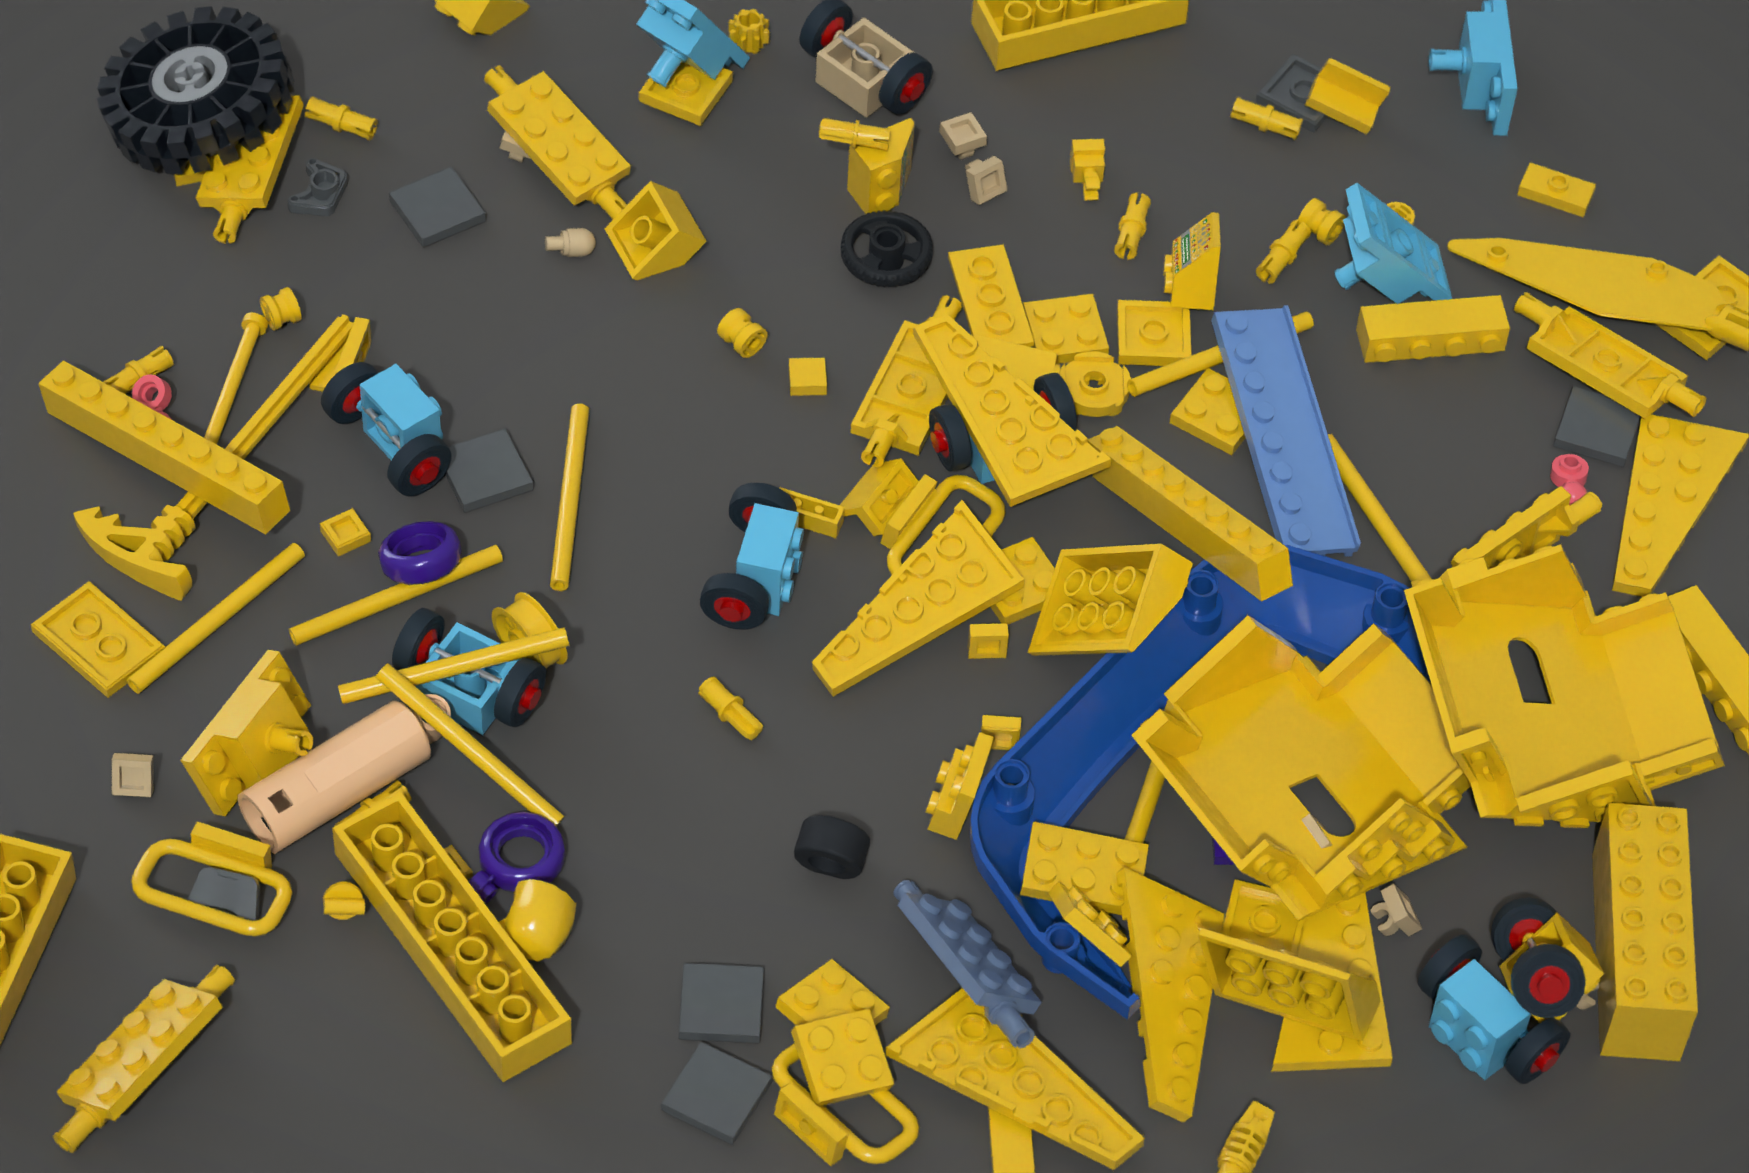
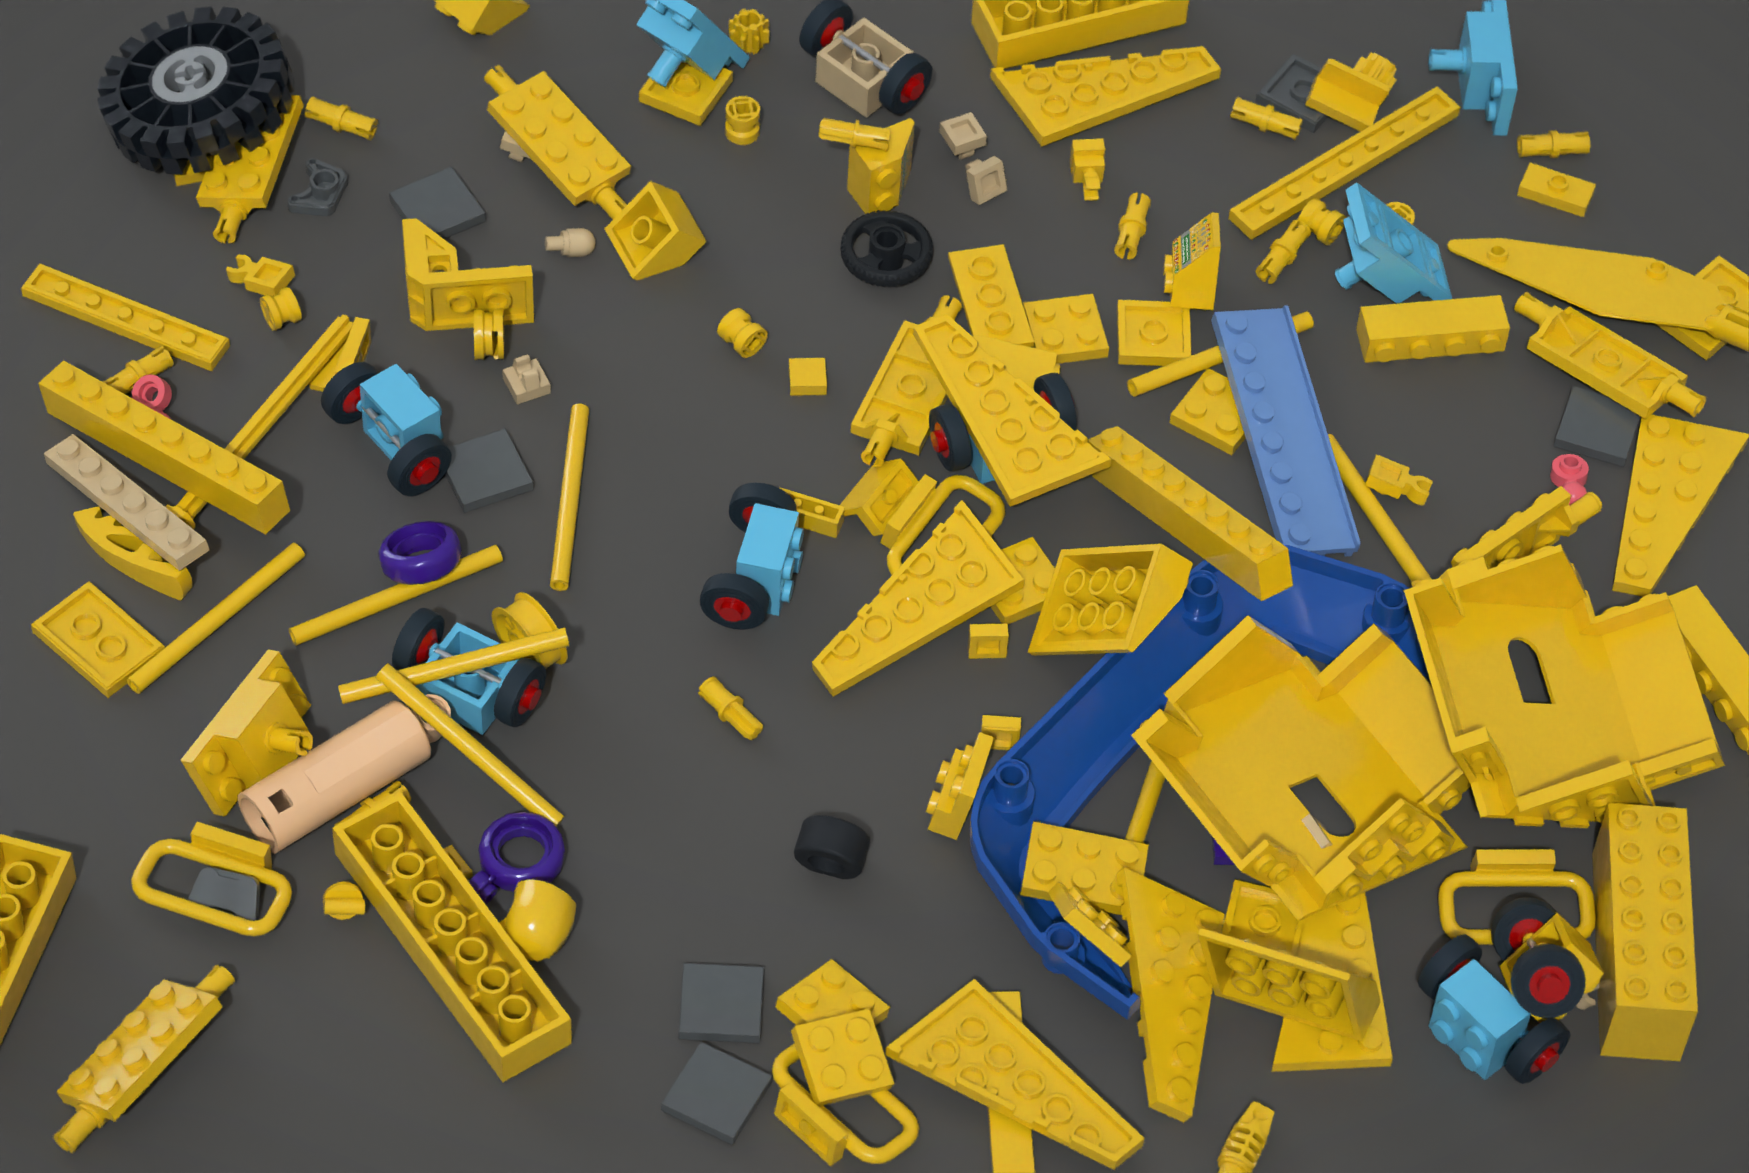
tan tile [112,753,154,797] -> none
yellow bar [204,312,268,445] -> none
yellow tile [320,508,371,557] -> none
sand blue plate [894,880,1042,1048] -> none
yellow plate [1059,351,1131,417] -> none
tan tile [1370,884,1422,936] -> none
none -> yellow tile [21,264,230,372]
none -> tan plate [43,434,209,571]
none -> yellow plate [226,254,295,296]
none -> yellow bracket [402,218,534,331]
none -> yellow wheel [474,309,504,360]
none -> tan tile [503,354,551,404]
none -> yellow wheel [725,96,760,145]
none -> yellow wing [990,46,1221,147]
none -> yellow plate [1228,86,1460,240]
none -> yellow gear [1353,52,1397,90]
none -> yellow plate [1365,454,1433,505]
none -> yellow bar [1438,849,1596,945]
none -> yellow pin [1517,130,1590,158]

